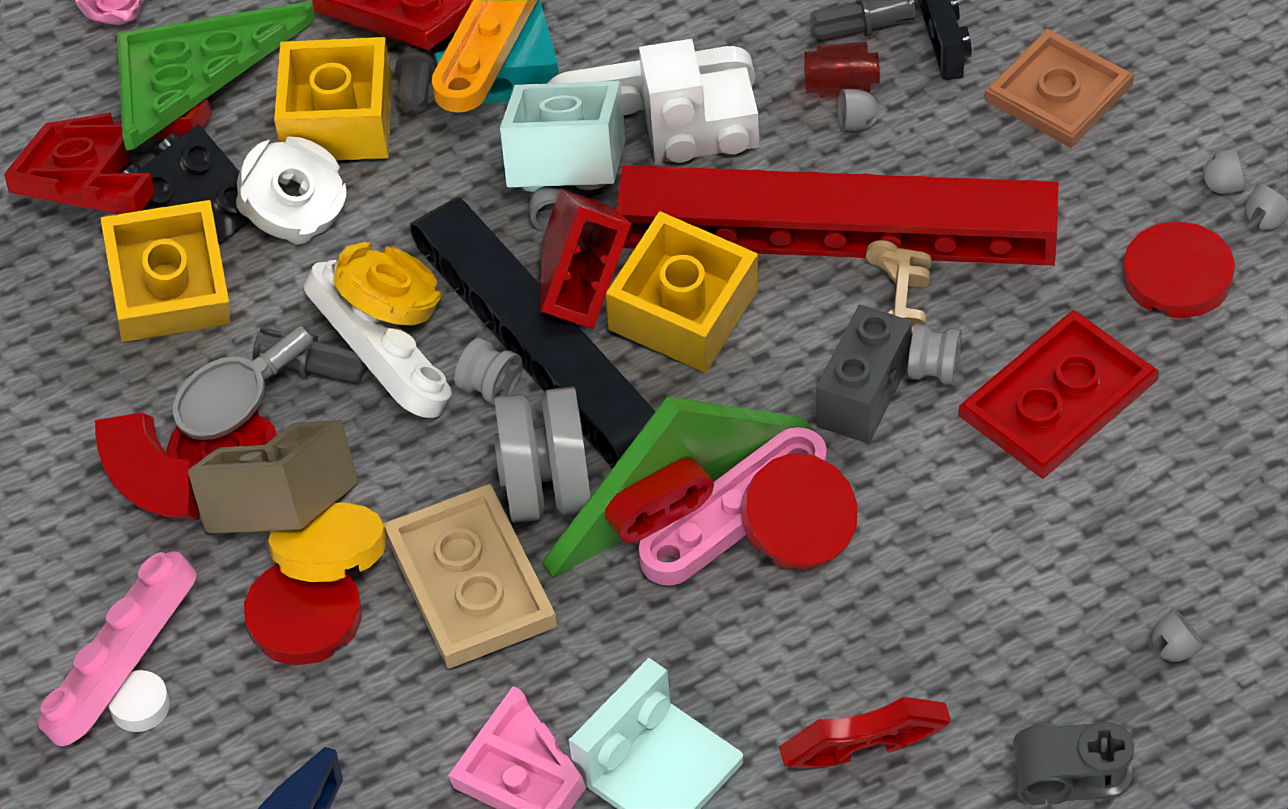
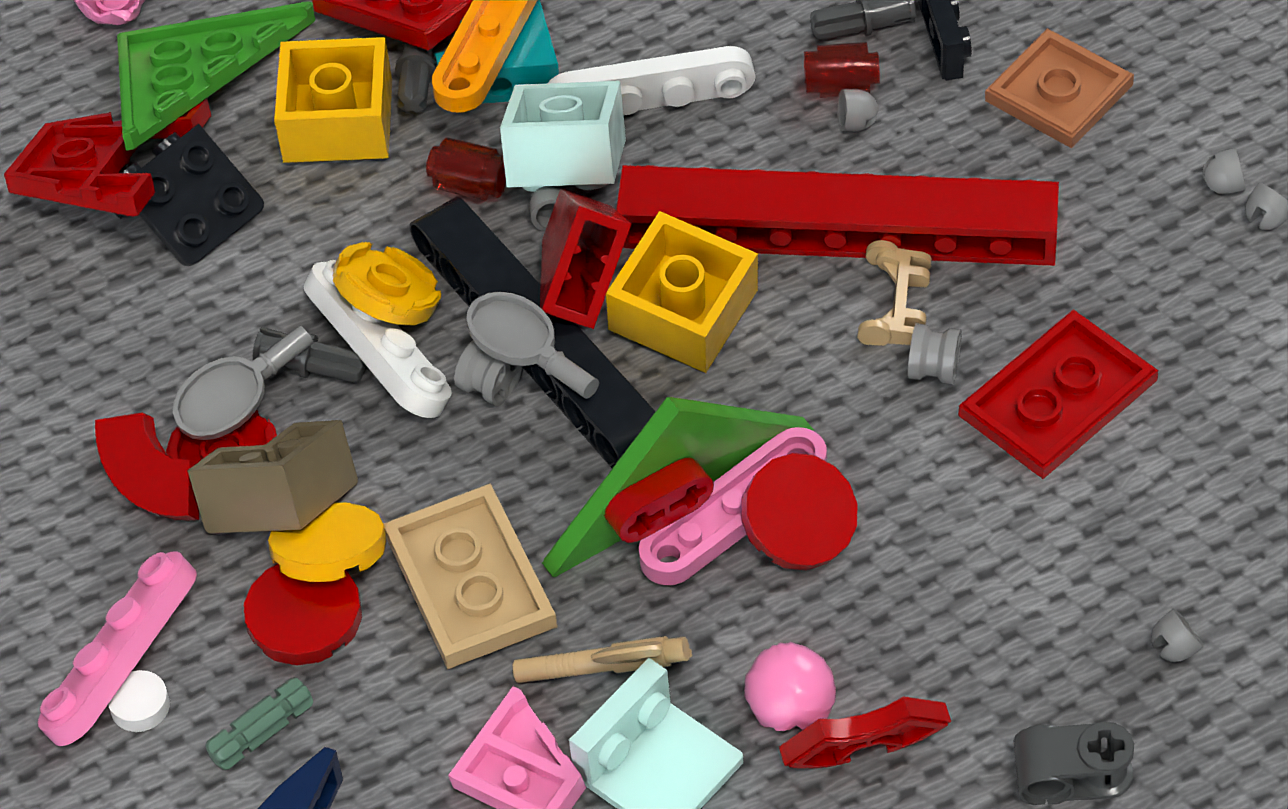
yellow brick [100,200,230,342] -> none
white plate [236,137,346,245] -> none
light grey wheel [494,386,591,523] -> none
white brick [639,39,760,164] -> none
dark grey brick [816,304,912,444] -> none
red tile [1122,221,1235,319] -> none
none -> sand green axle [205,677,313,770]
none -> clear red brick [426,137,506,200]
none -> light grey piece [466,292,599,399]
none -> tan piece [513,636,692,683]
none -> bright pink hair [744,642,836,731]

